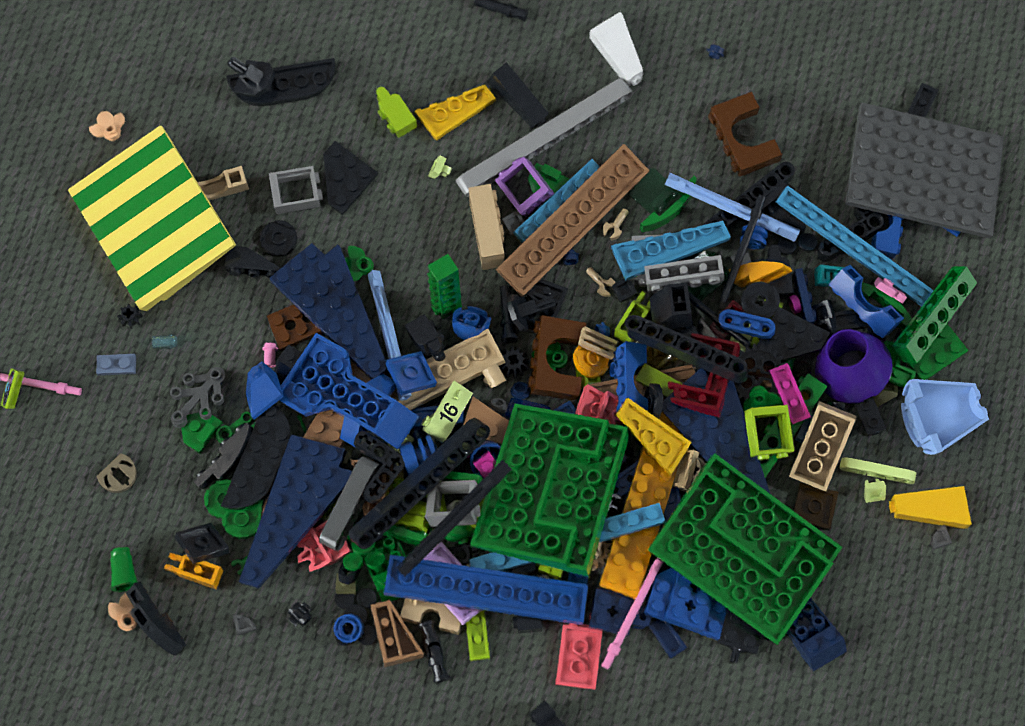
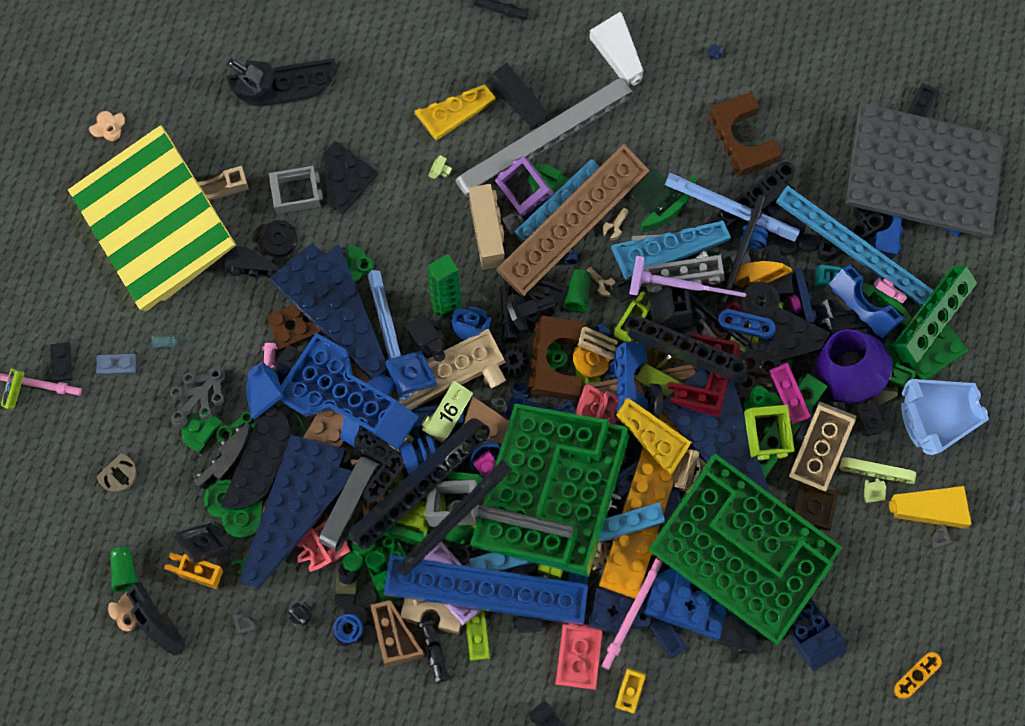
black gear [117,304,143,329] -> none
lime hinge [376,86,417,138] -> none
none -> black plate [50,342,73,382]
none -> dark grey axle [478,505,574,537]
none -> green plant [562,269,591,313]
none -> yellow slope [615,667,646,714]
none -> lavender piece [629,256,746,297]
none -> light orange beam [894,652,941,699]

